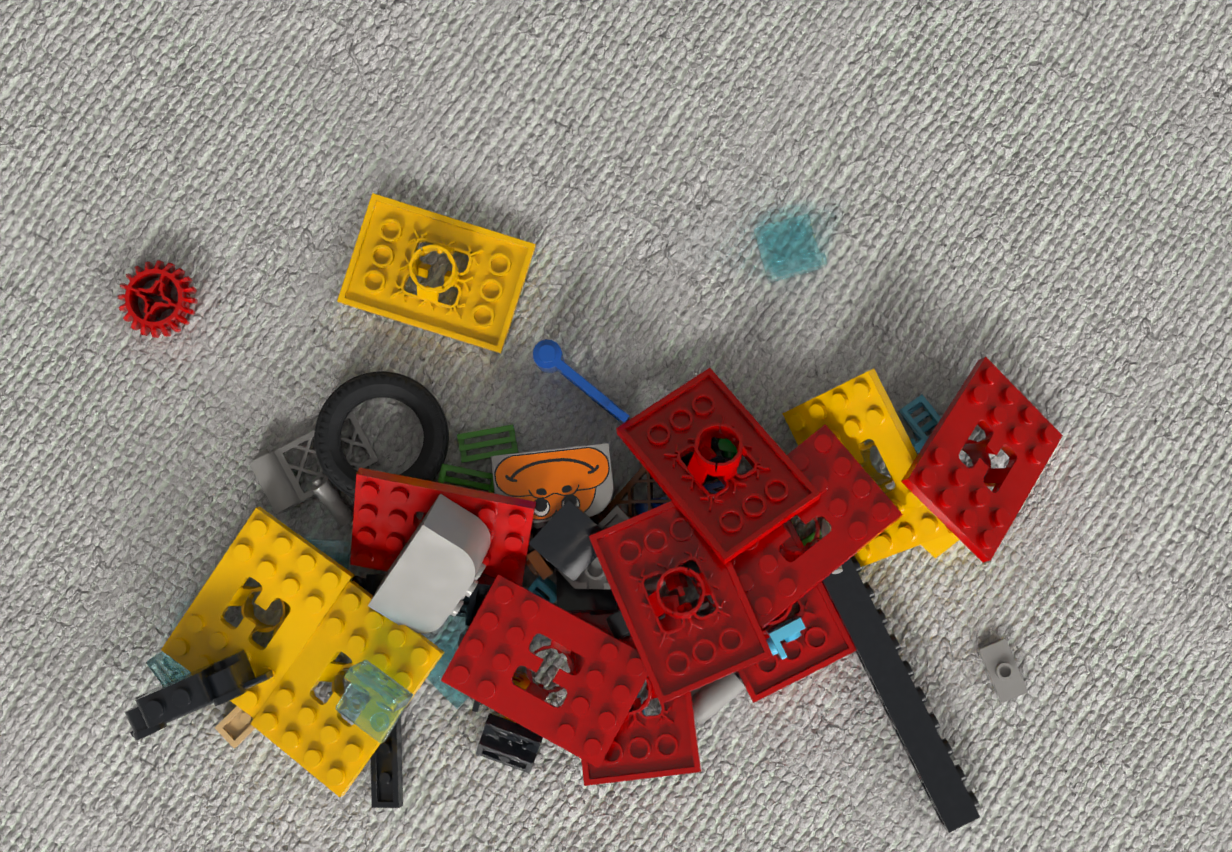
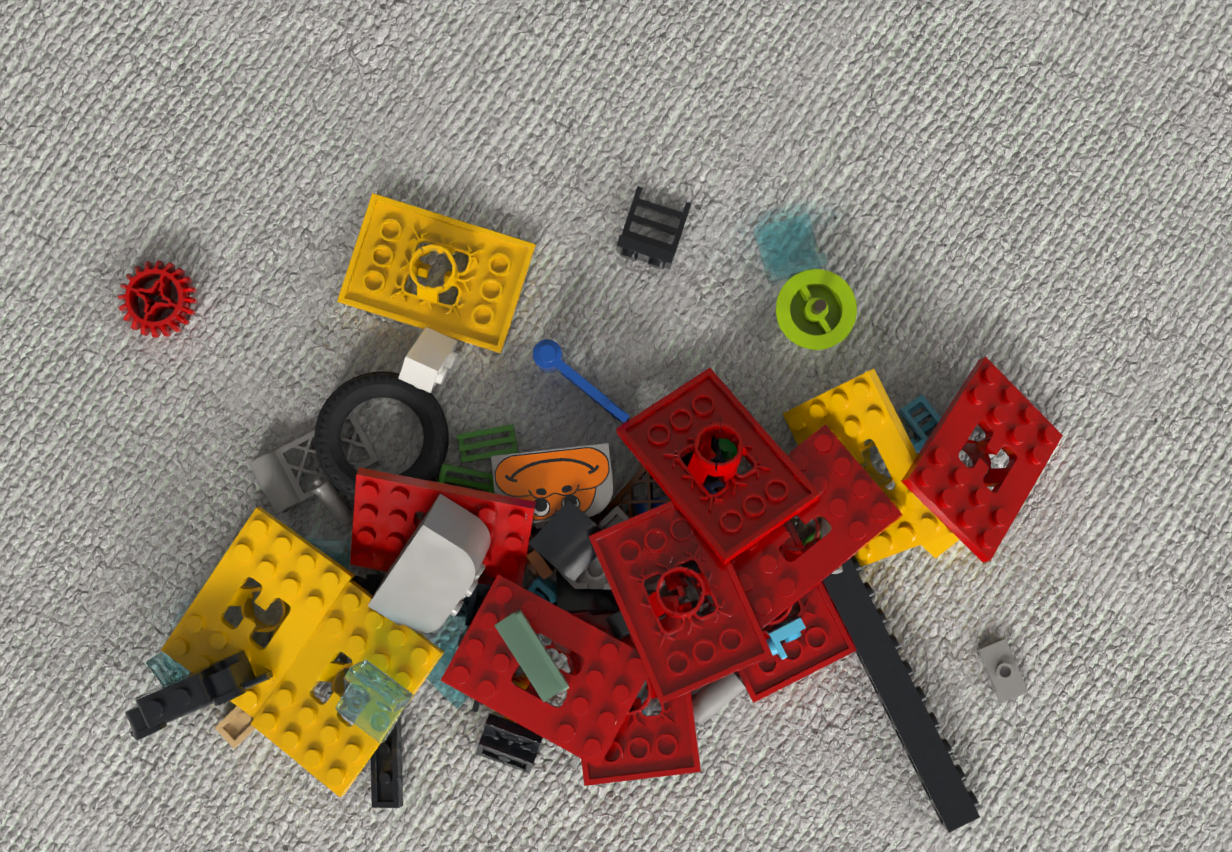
none -> white brick [398,327,458,393]
none -> sand green panel [494,608,570,702]
none -> black plate [616,186,692,270]
none -> lime piece [776,269,857,350]

